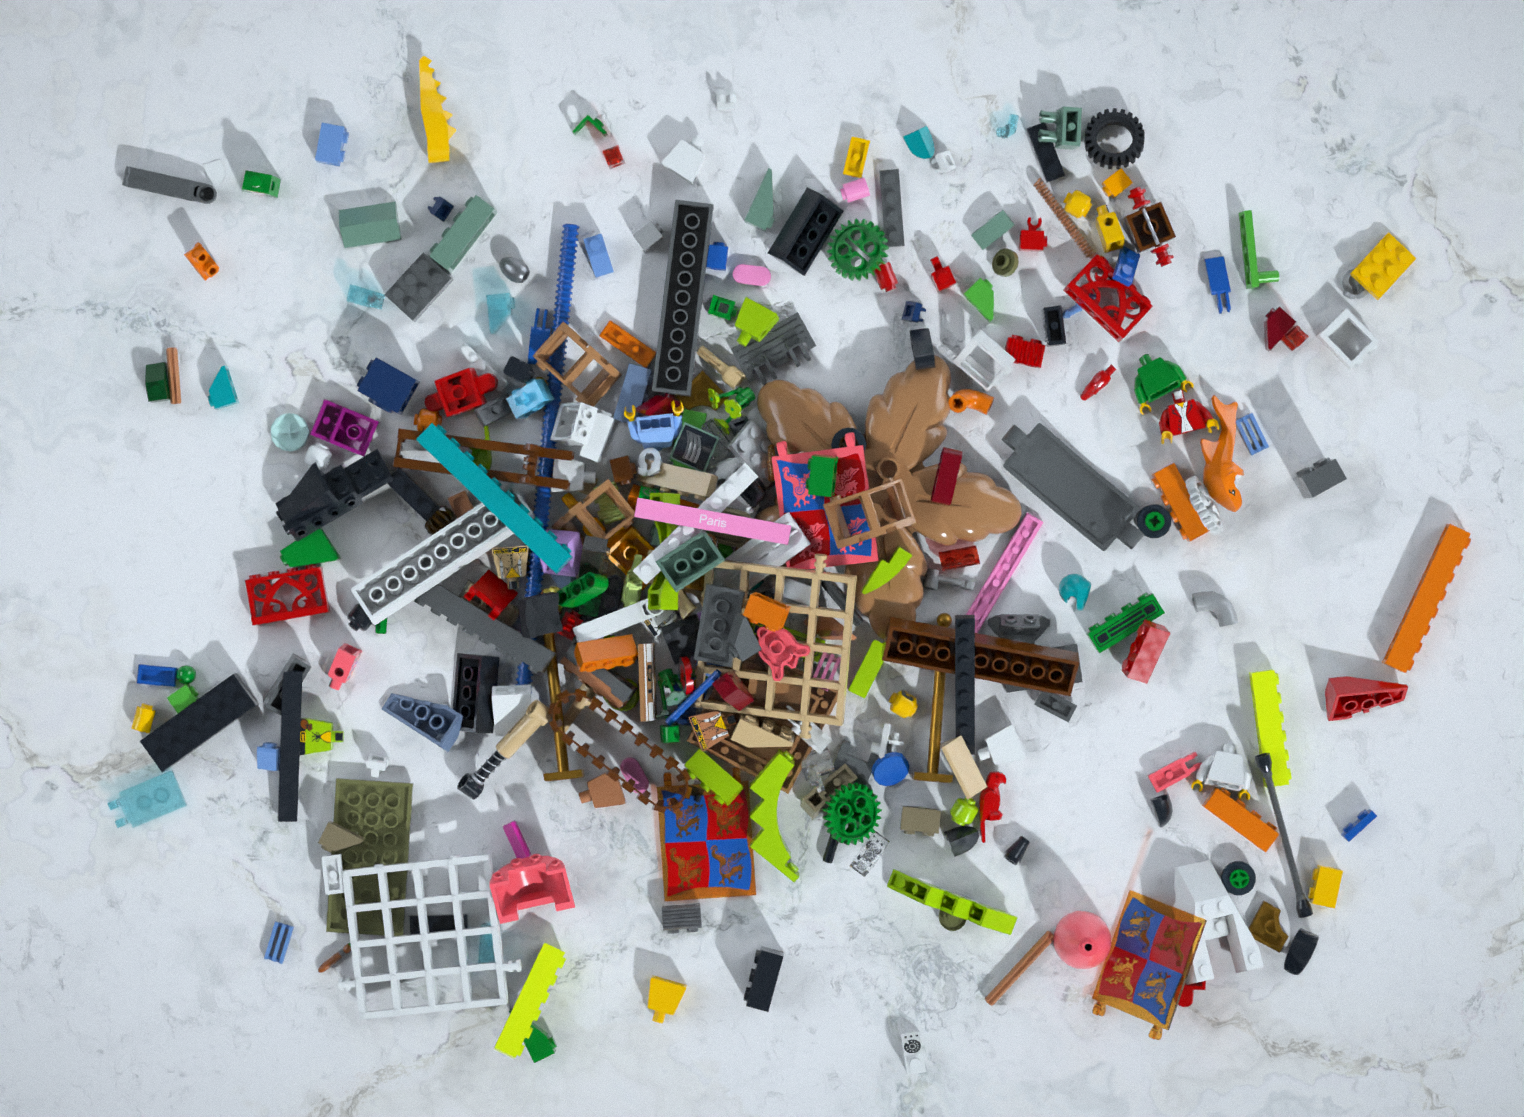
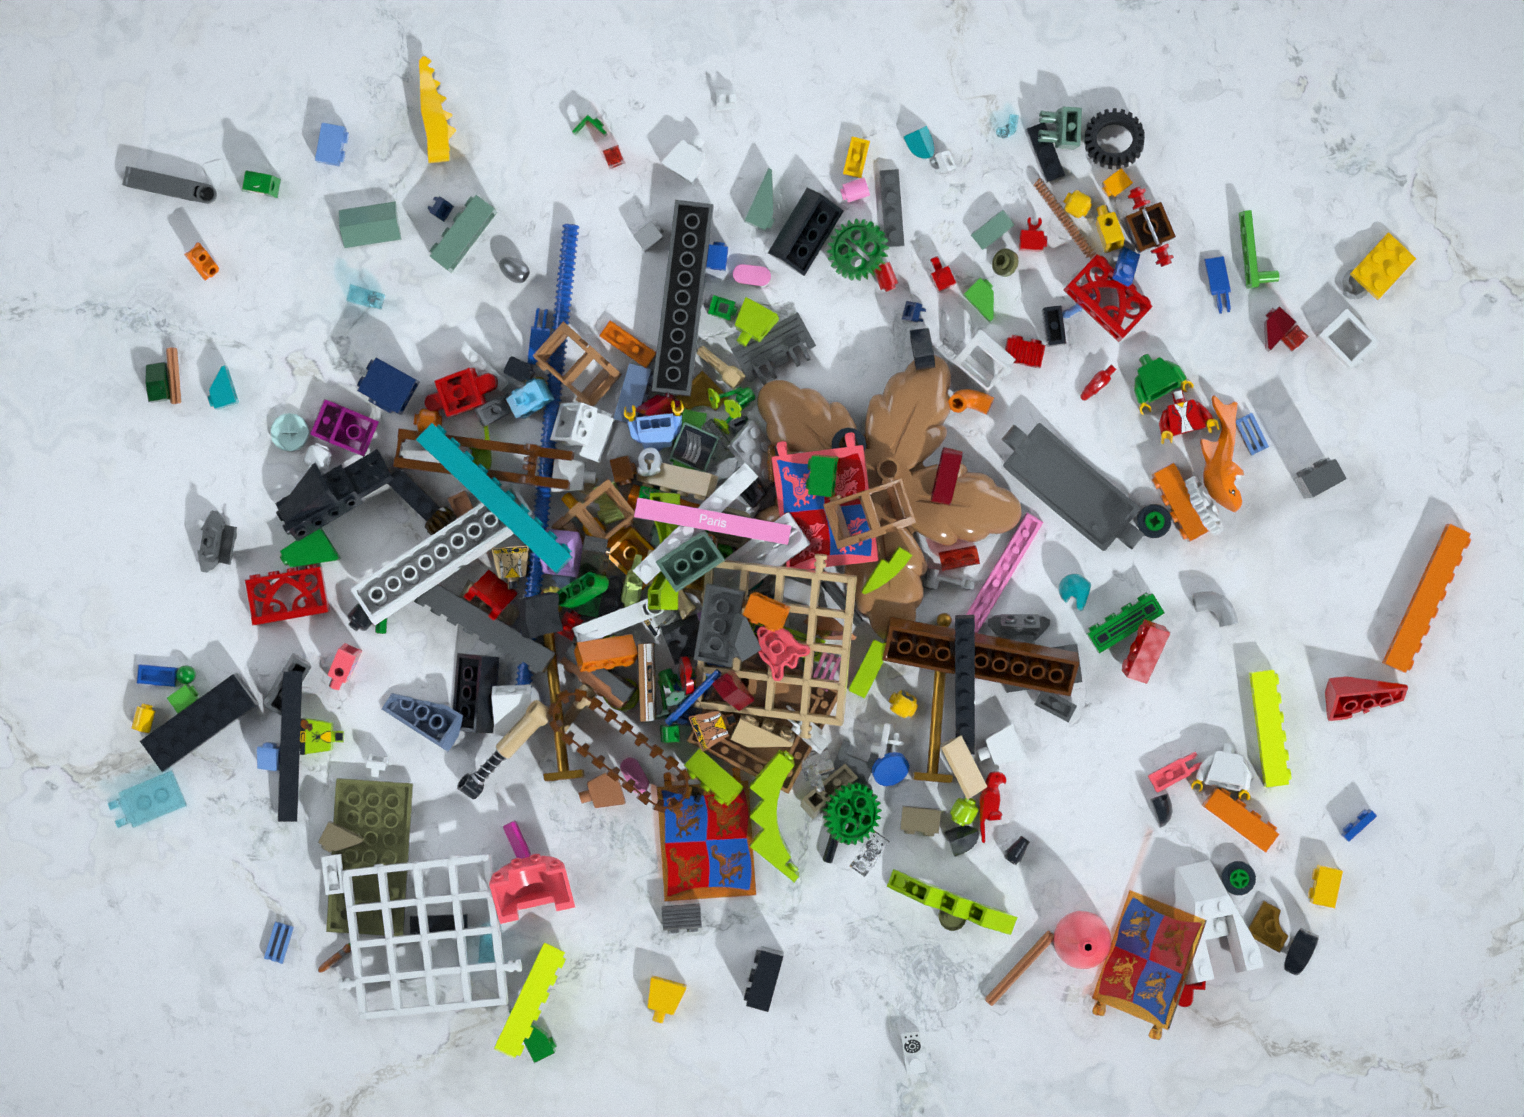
dark grey brick [384,252,453,322] -> none
clear light blue slope [486,293,515,335] -> none
medium blue slope [583,234,614,278] -> none
dark grey hose [1255,753,1313,918] -> none
none -> dark grey piece [197,510,237,573]

